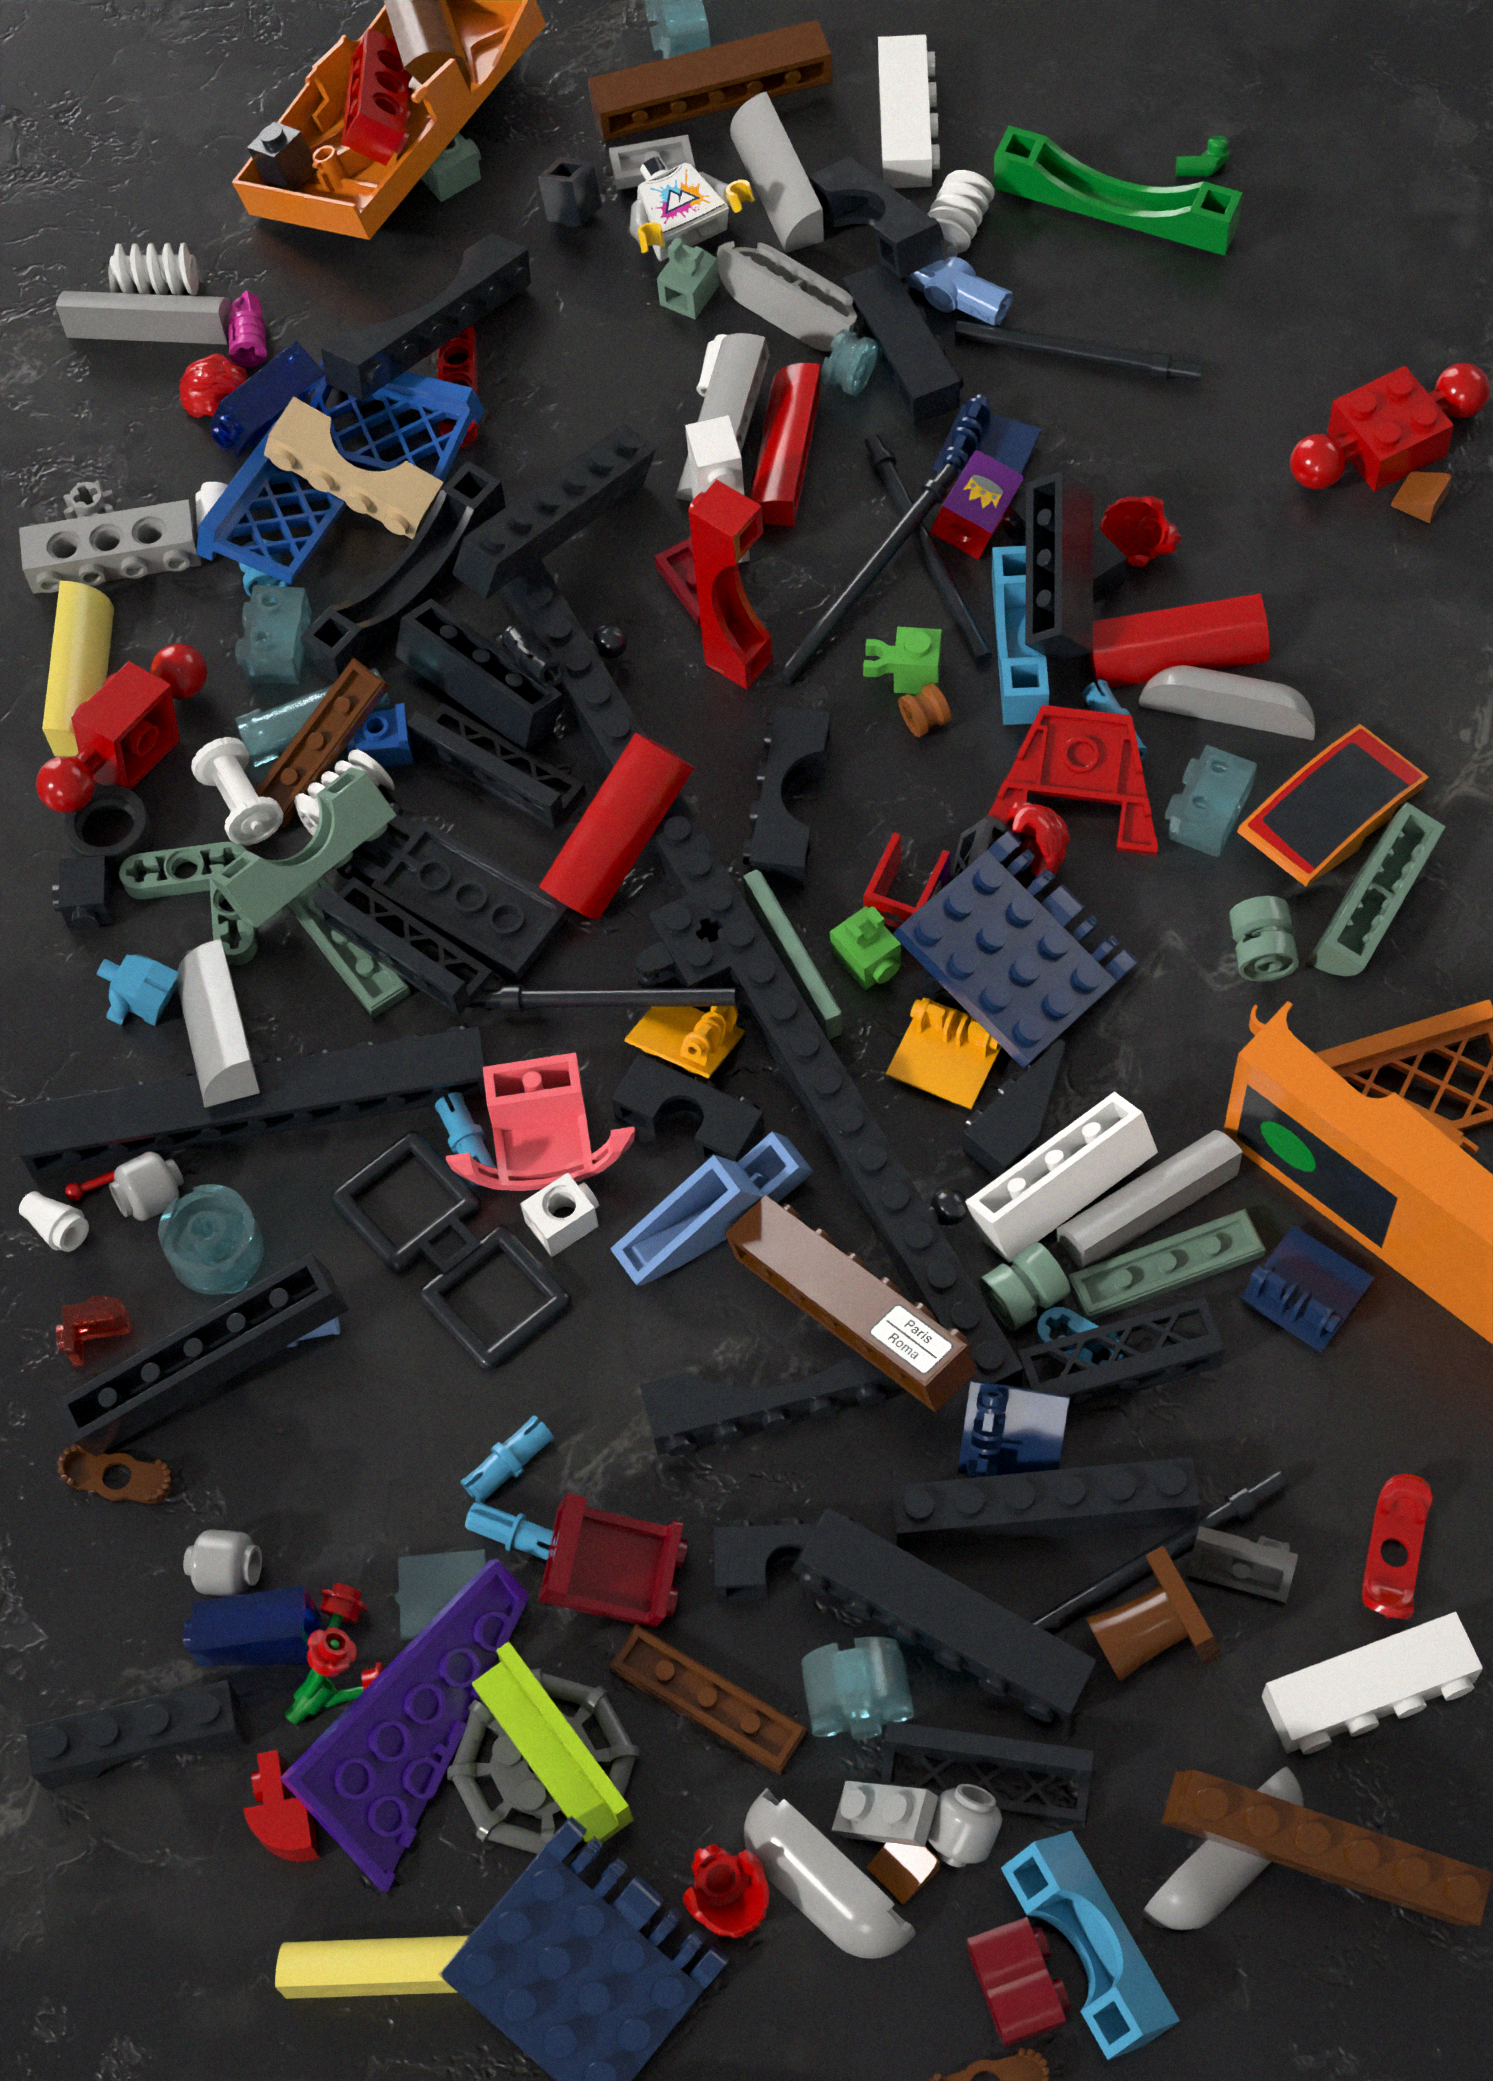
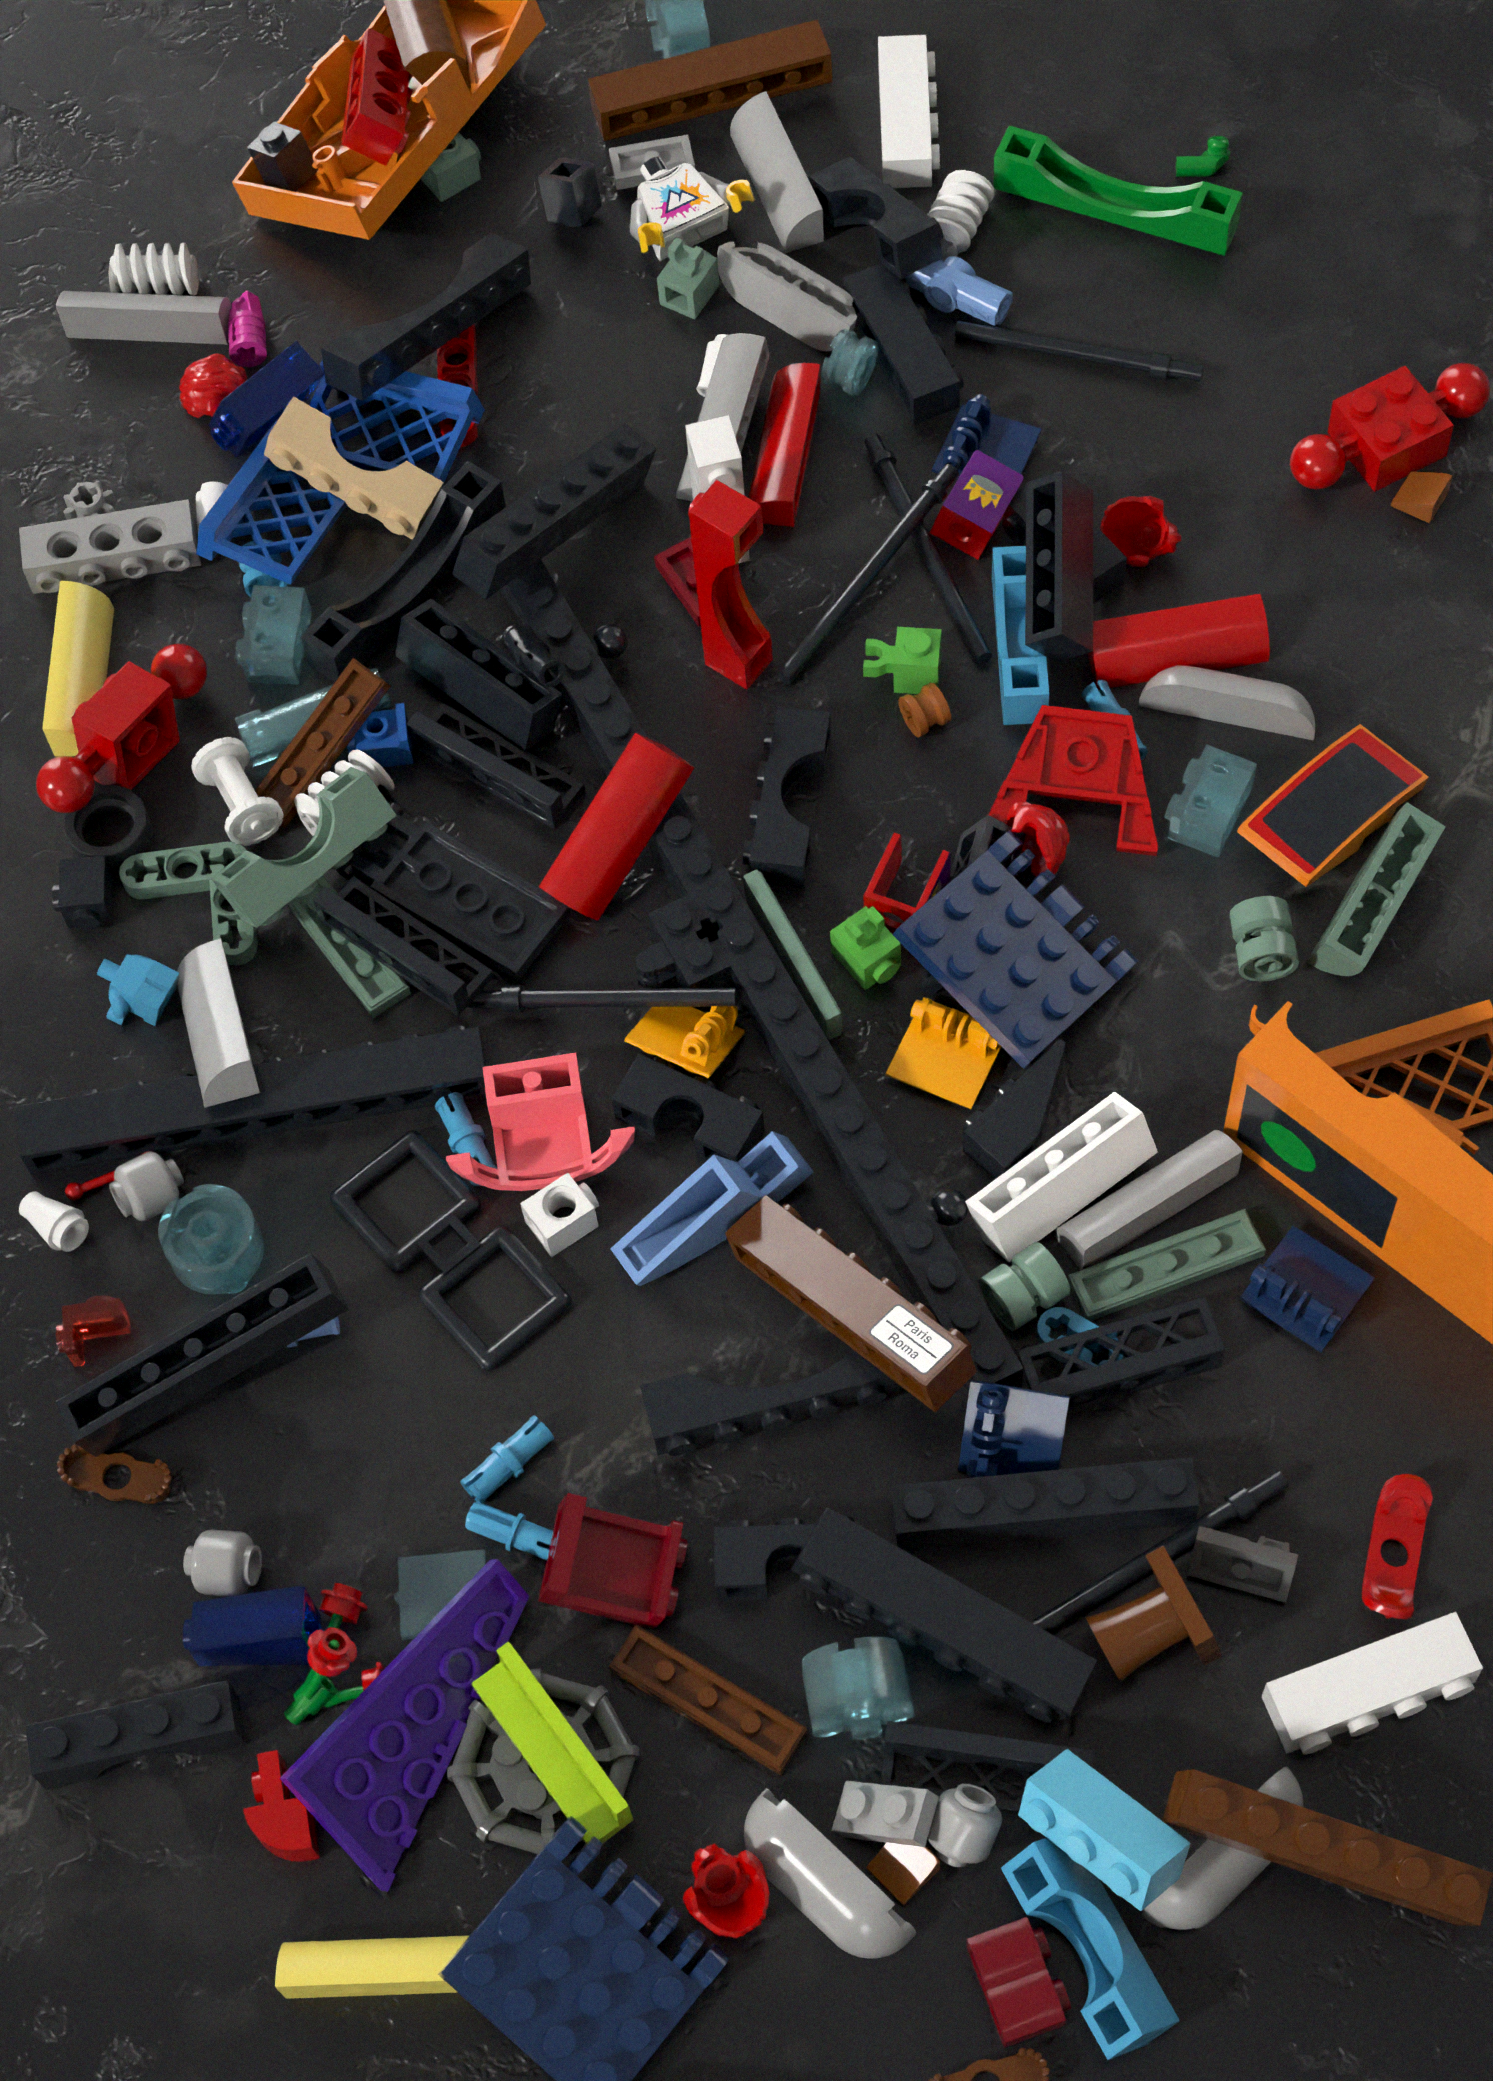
none -> medium azure brick [1018,1749,1191,1911]

